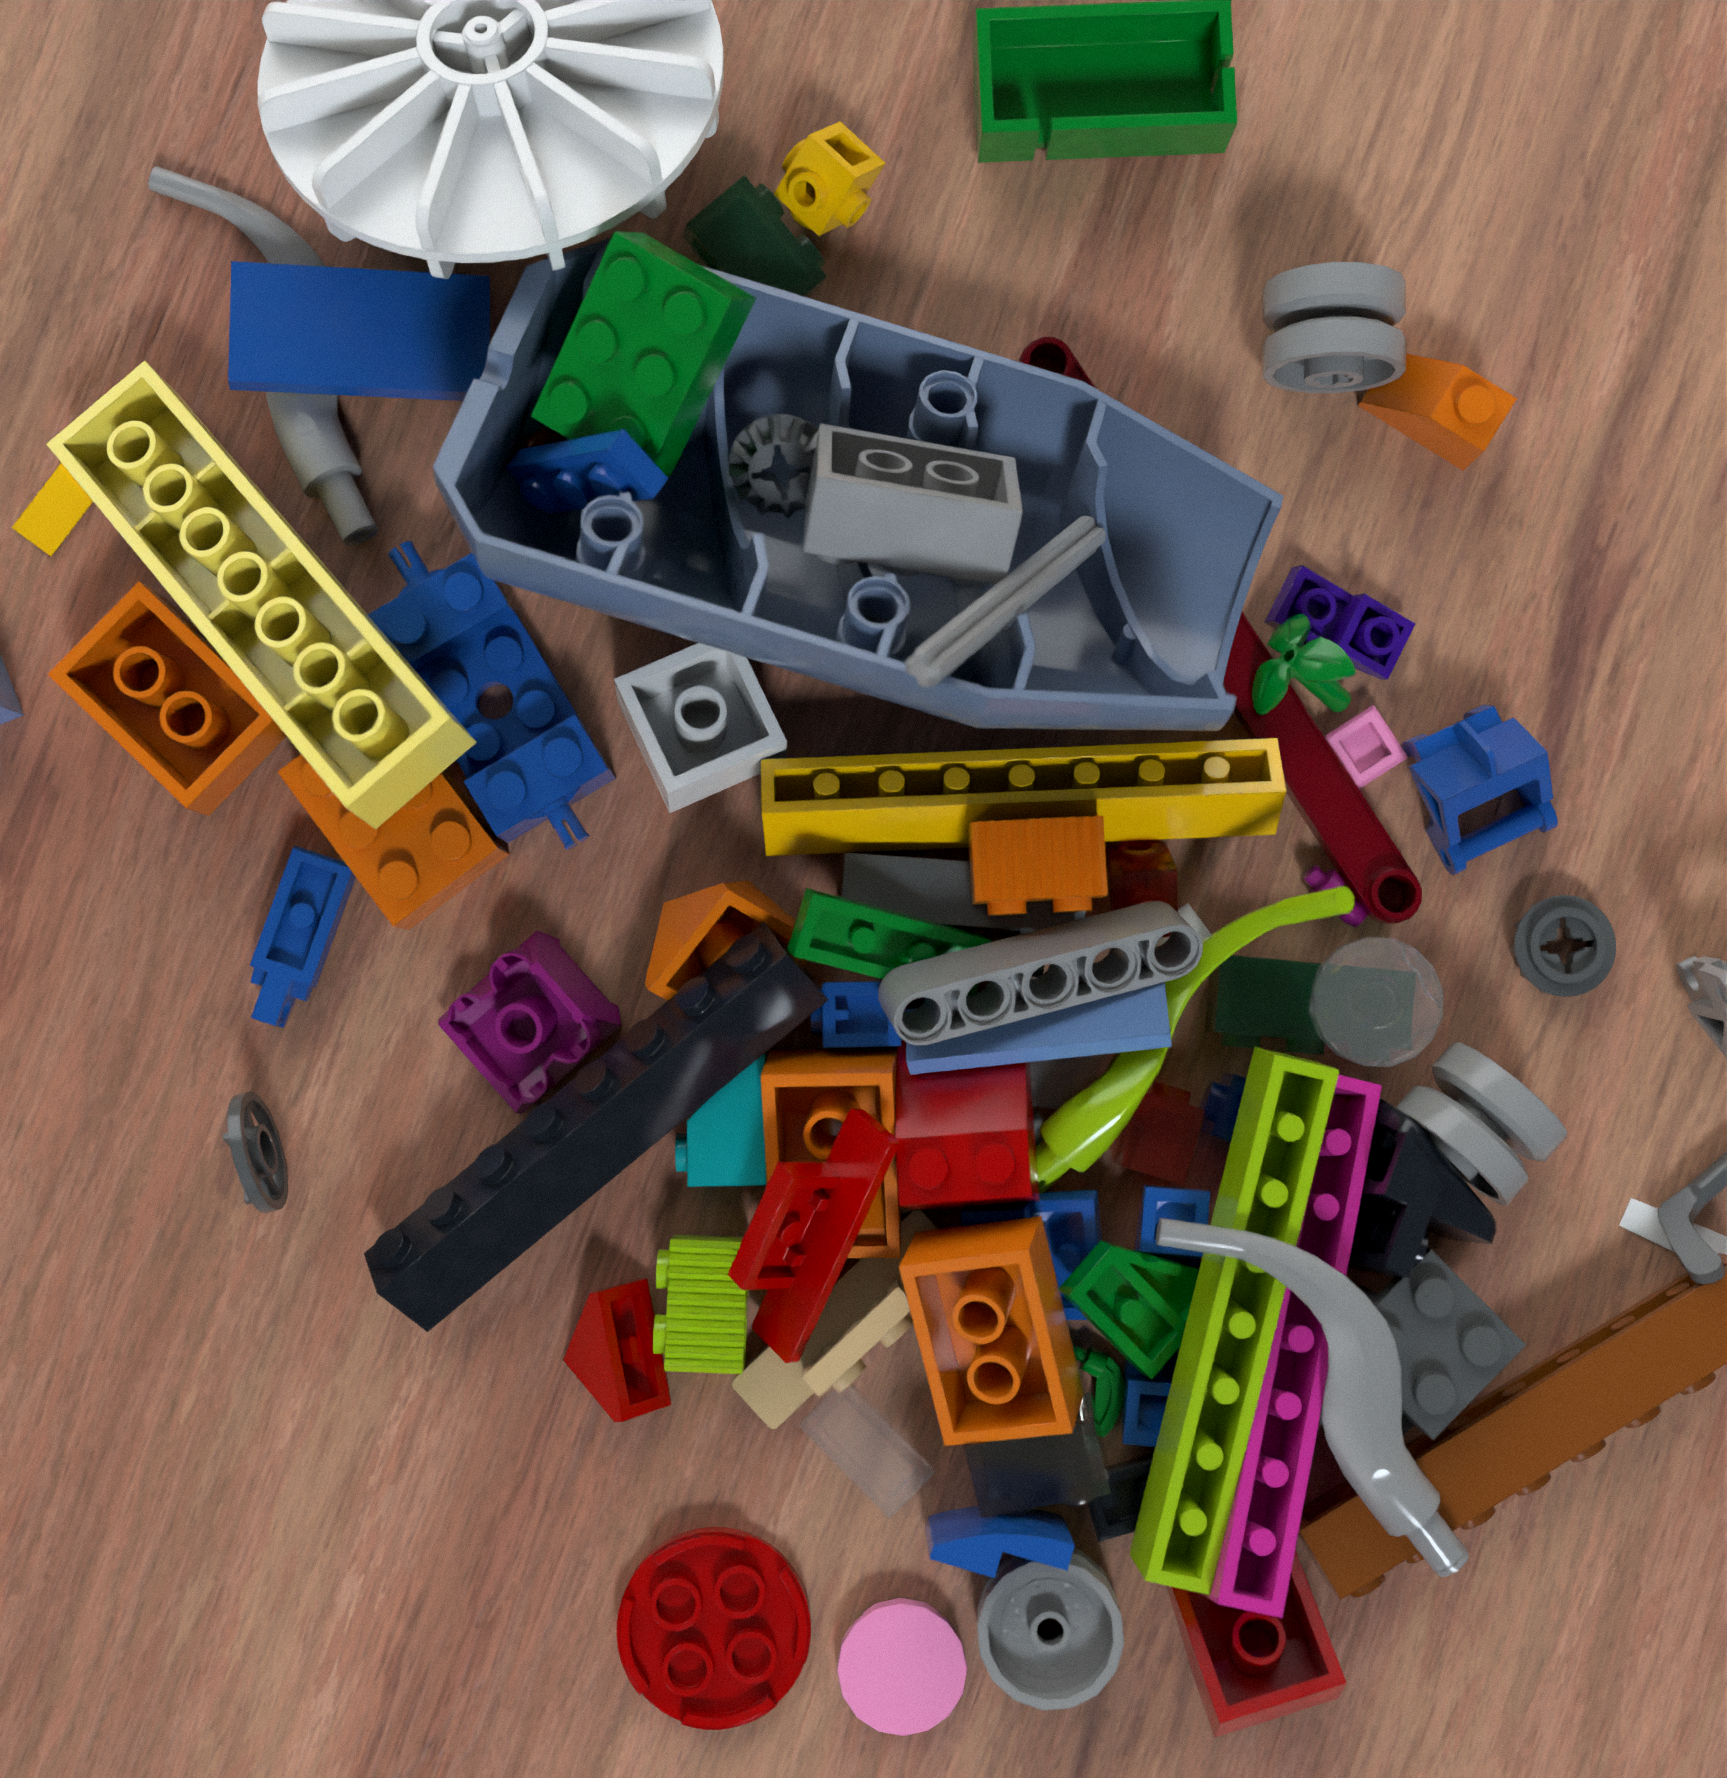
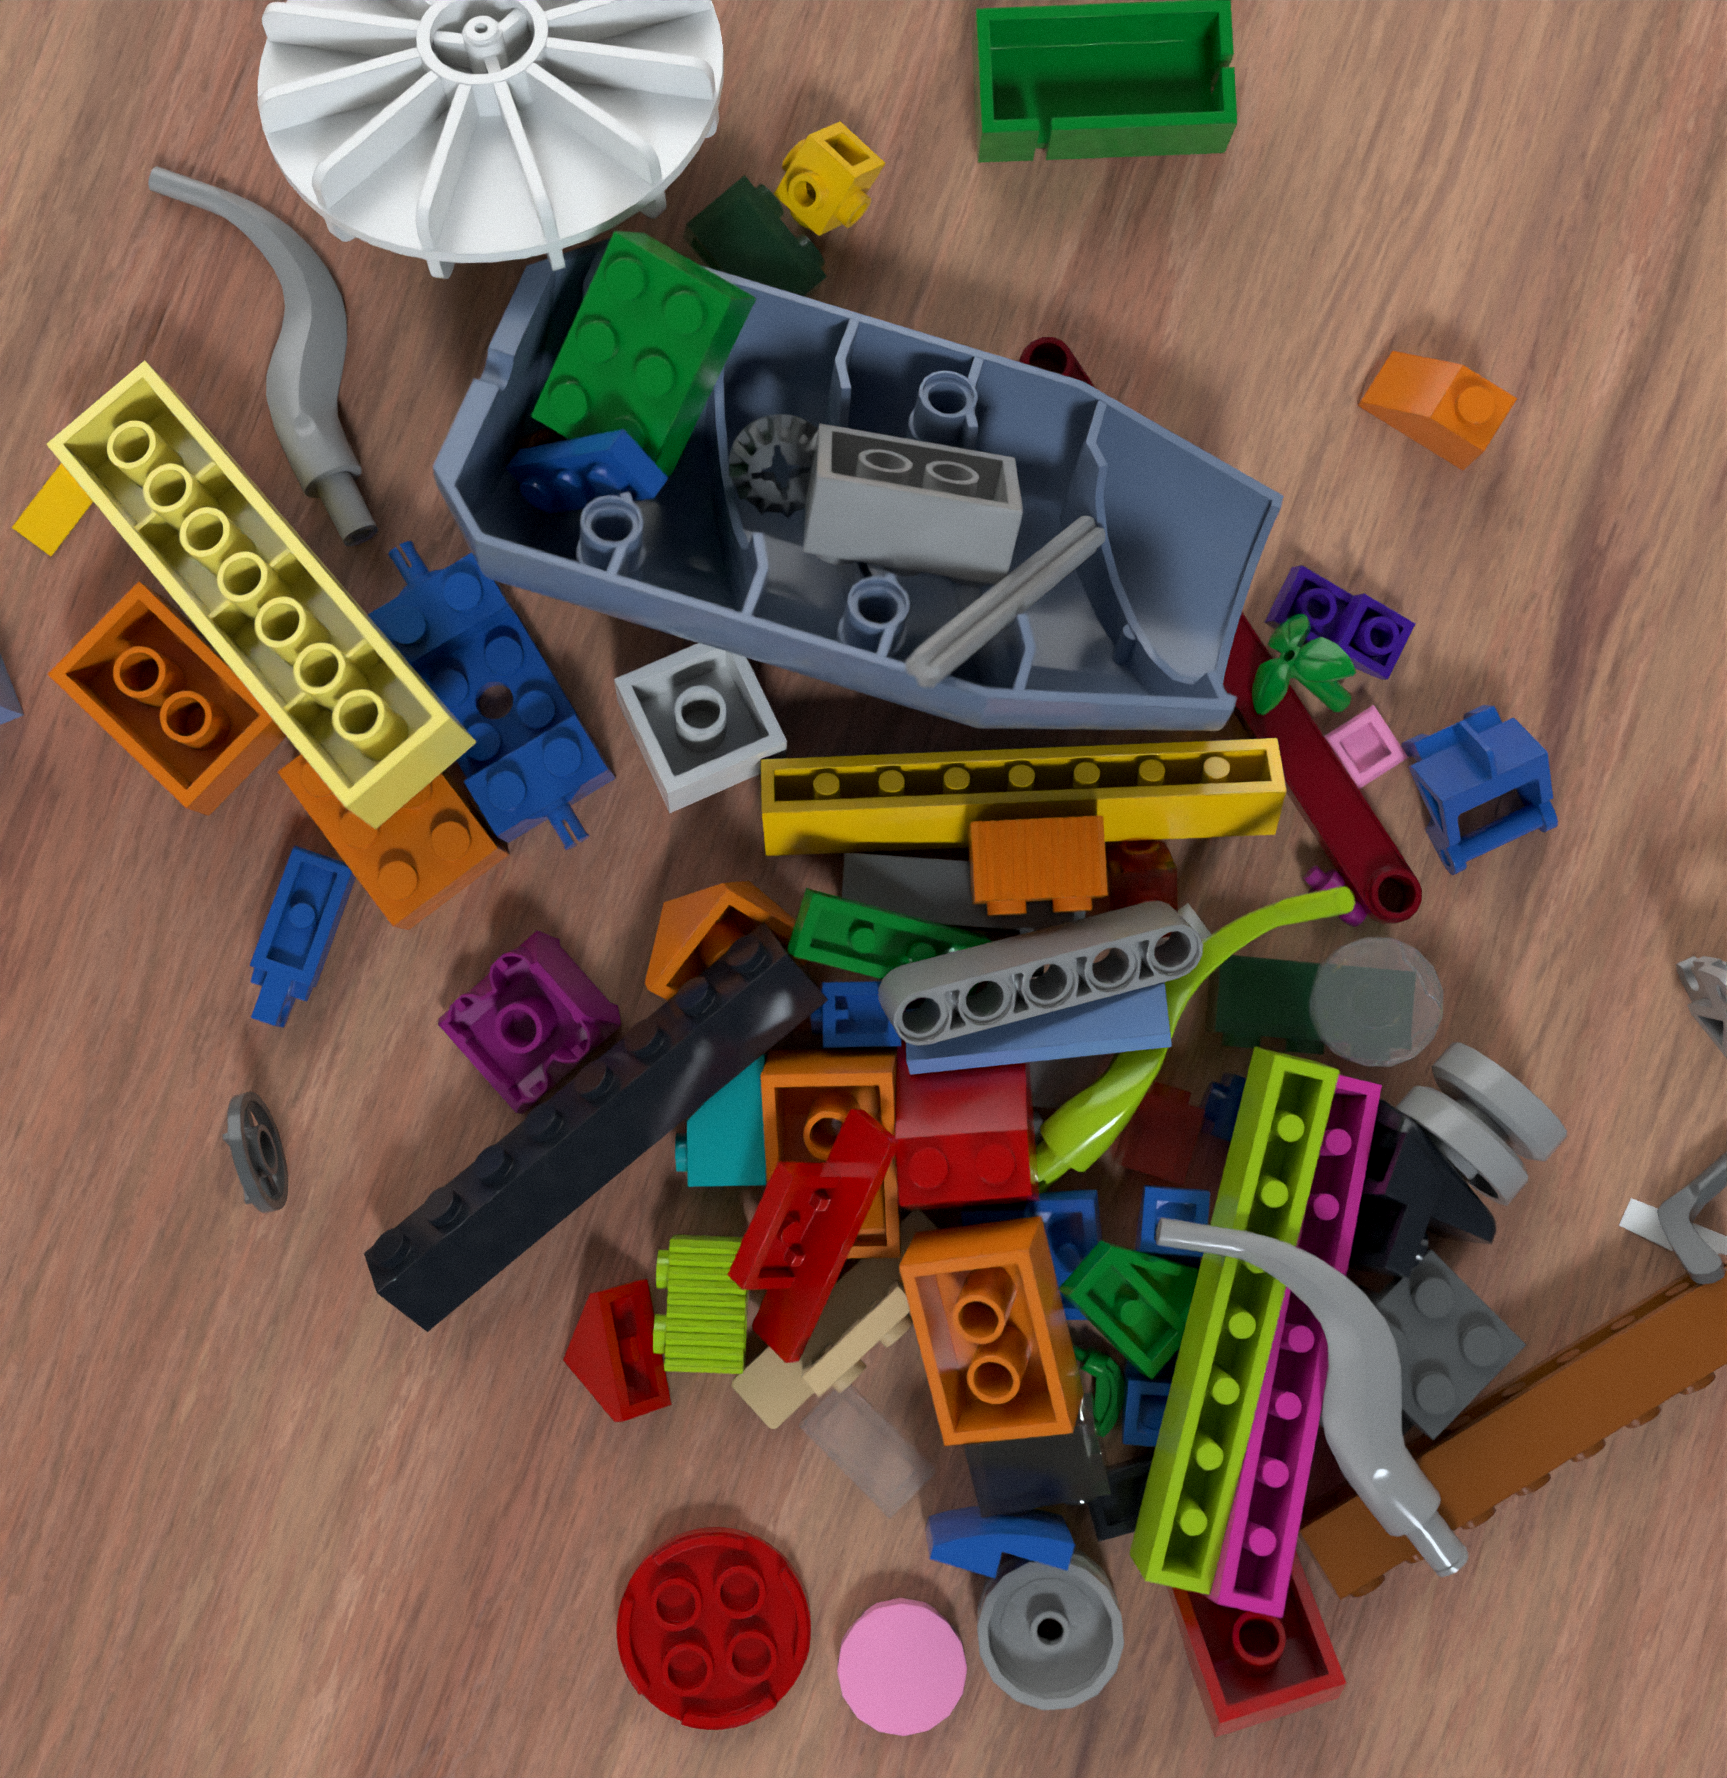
blue tile [228,261,490,401] -> none
light grey wheel [1263,262,1406,393] -> none
dark grey gear [1511,895,1616,997] -> none

